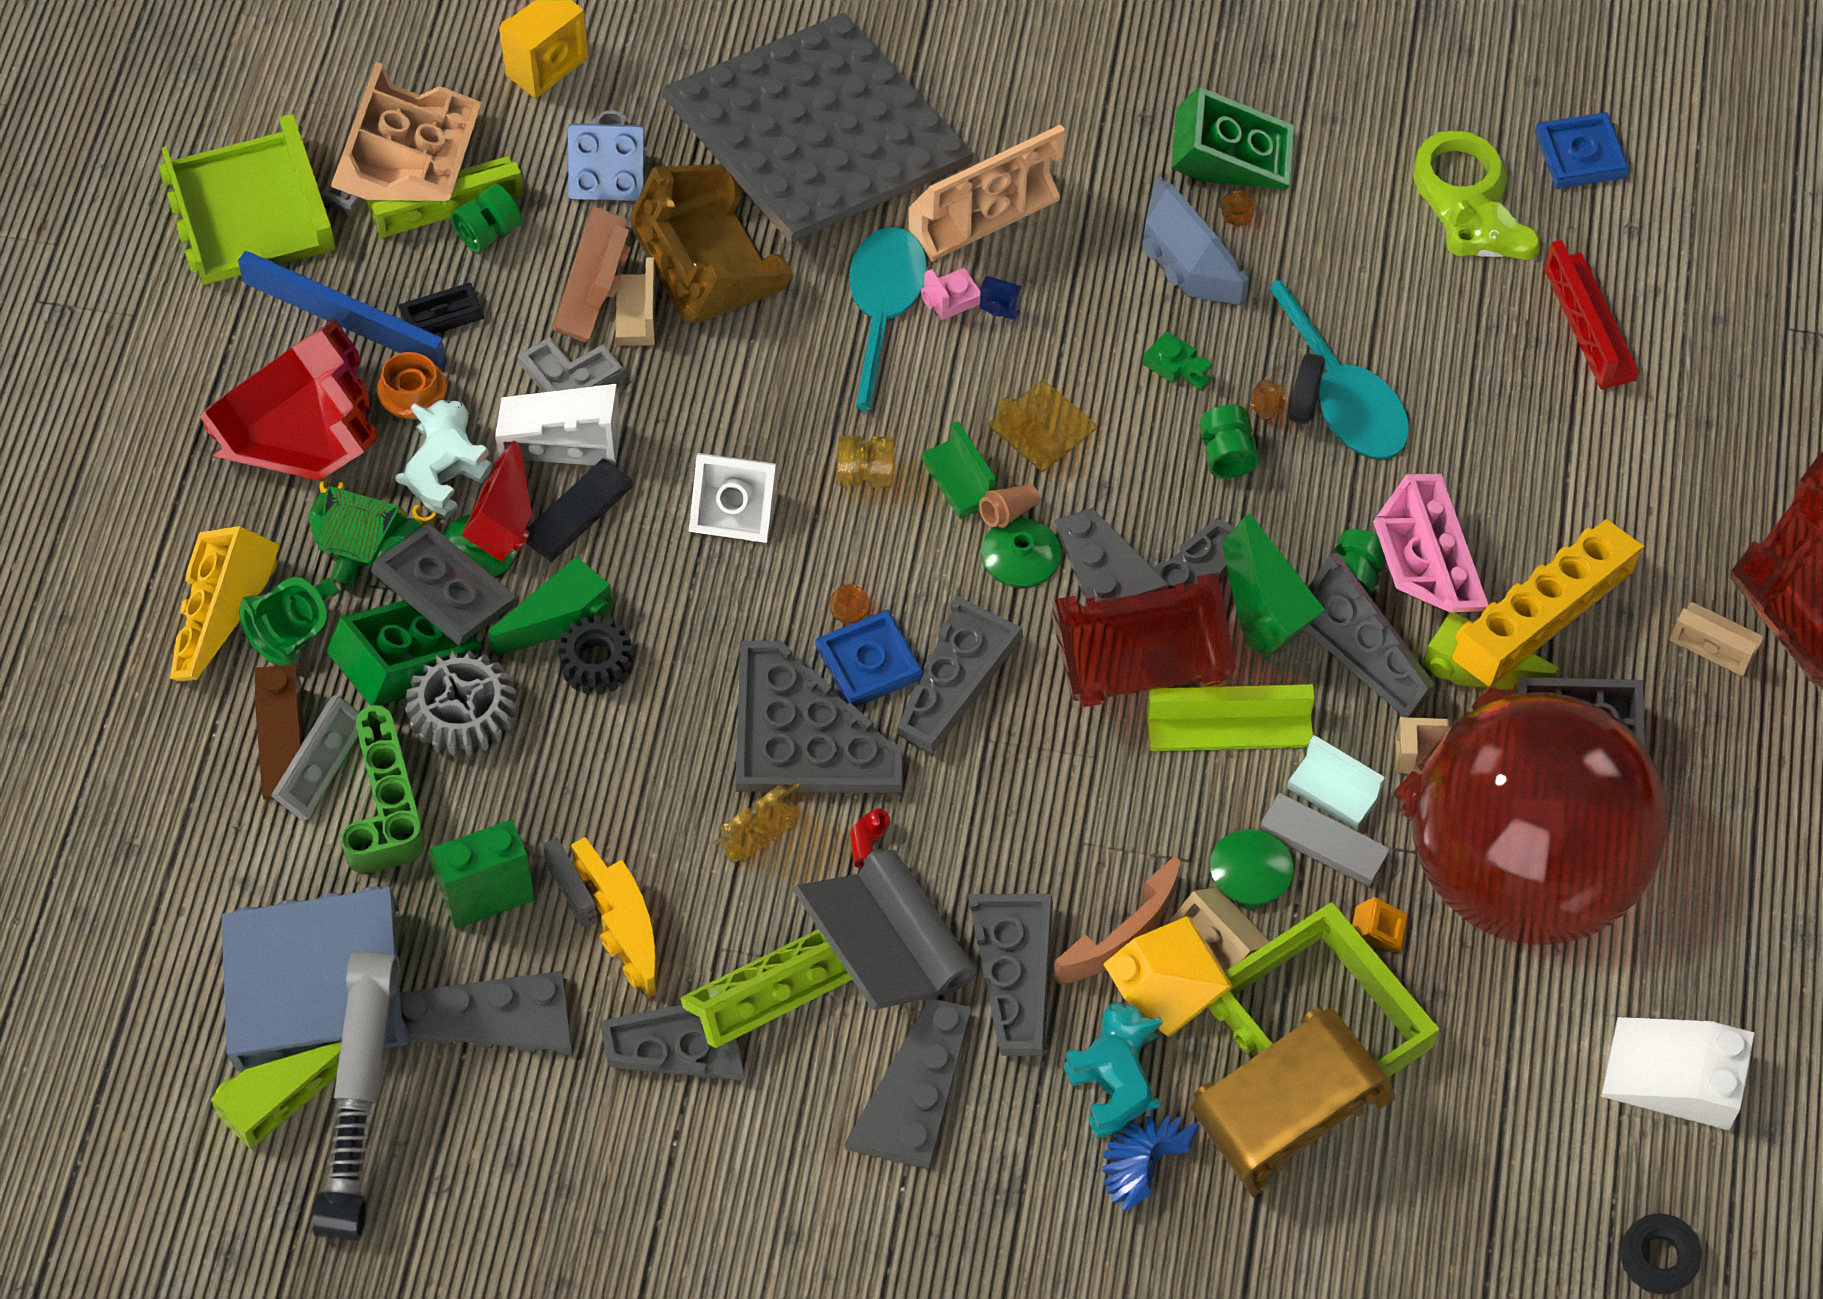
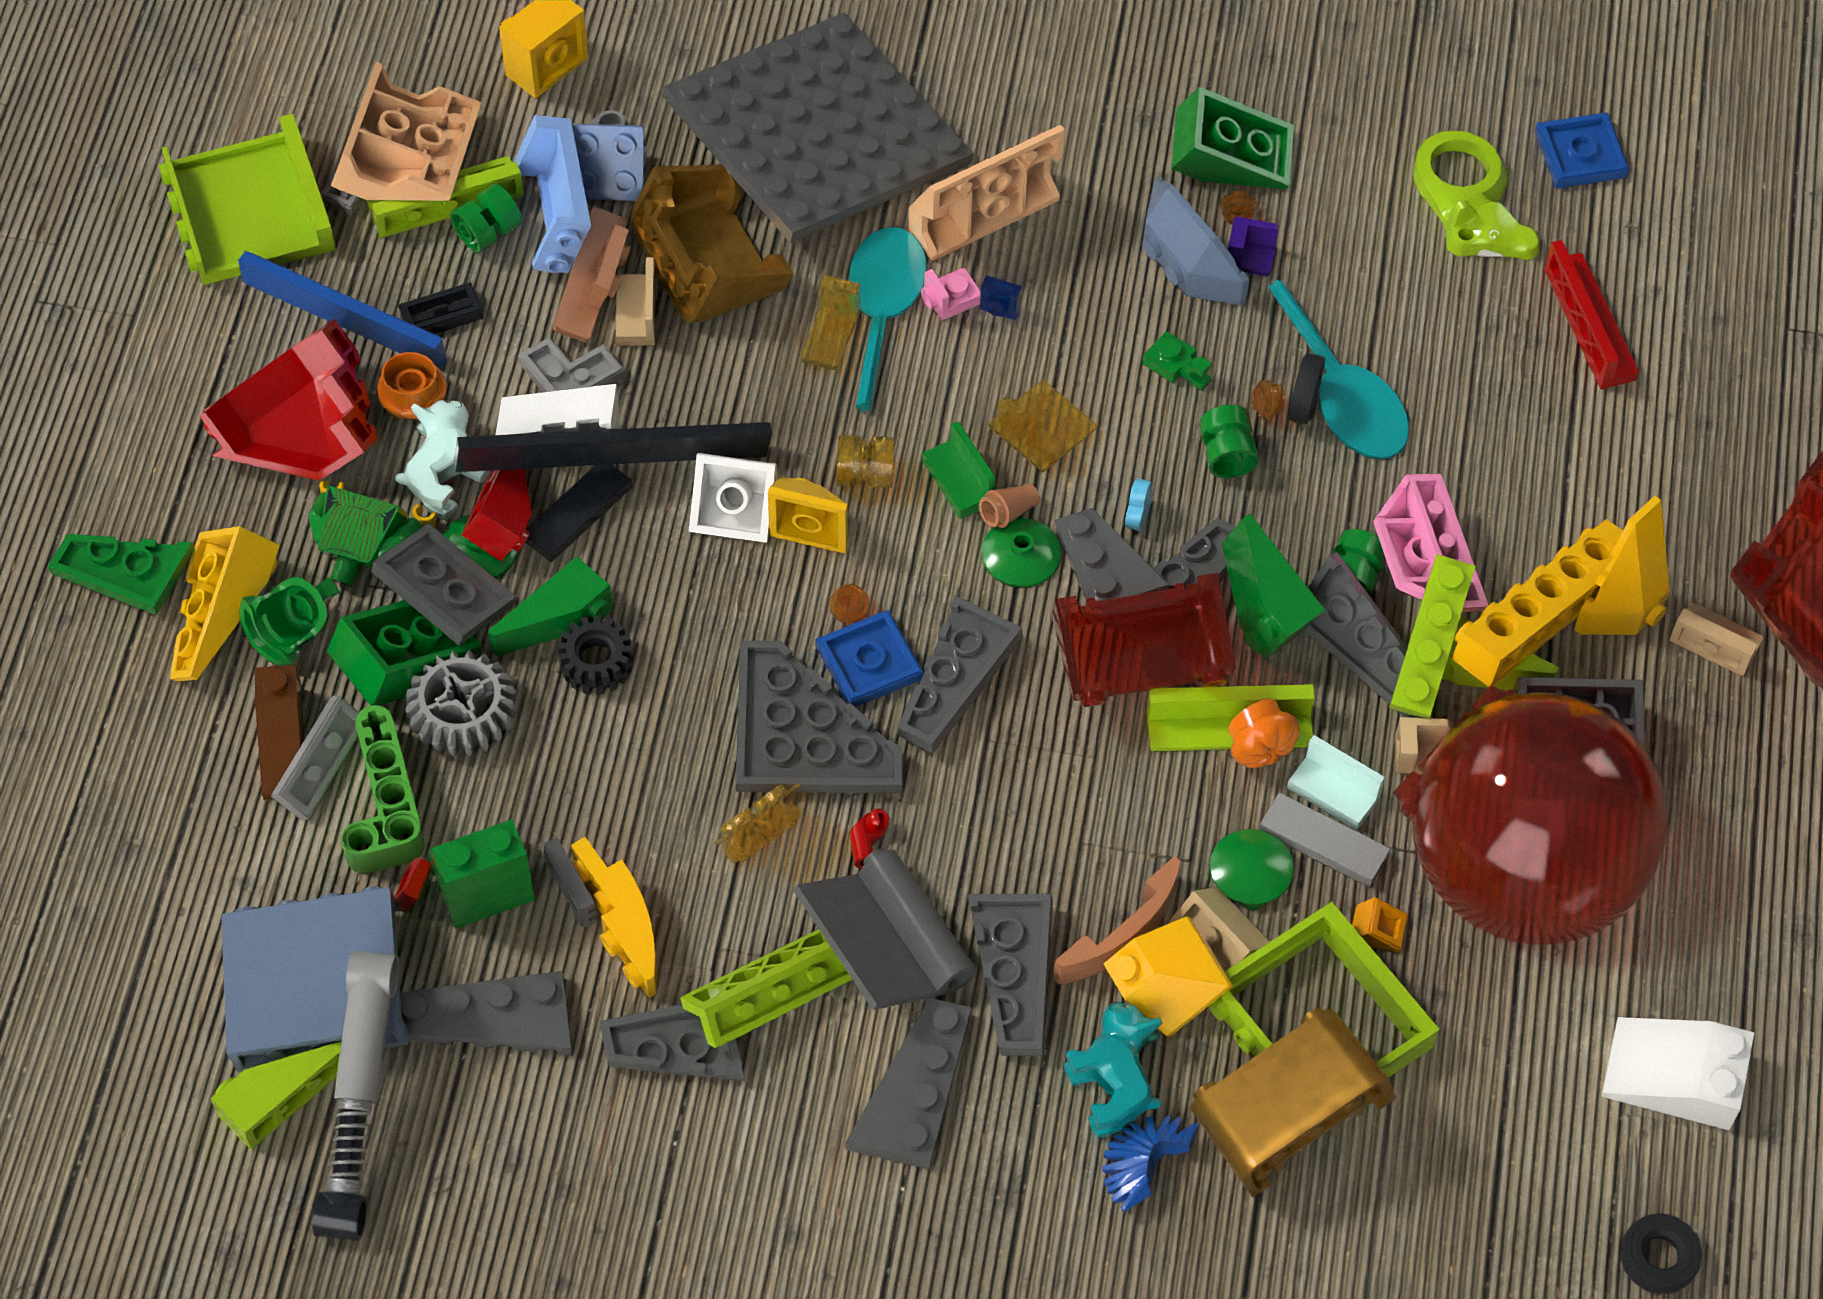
none -> green wing [48,534,195,615]
none -> red tile [395,857,431,913]
none -> black tile [453,422,773,472]
none -> light blue panel [514,115,591,273]
none -> yellow slope [768,476,848,554]
none -> clear yellow bracket [801,275,861,370]
none -> medium azure tile [1125,478,1153,531]
none -> orange piece [1227,699,1300,769]
none -> dark purple panel [1228,216,1279,276]
none -> lime plate [1389,554,1476,718]
none -> yellow wedge [1574,496,1670,635]

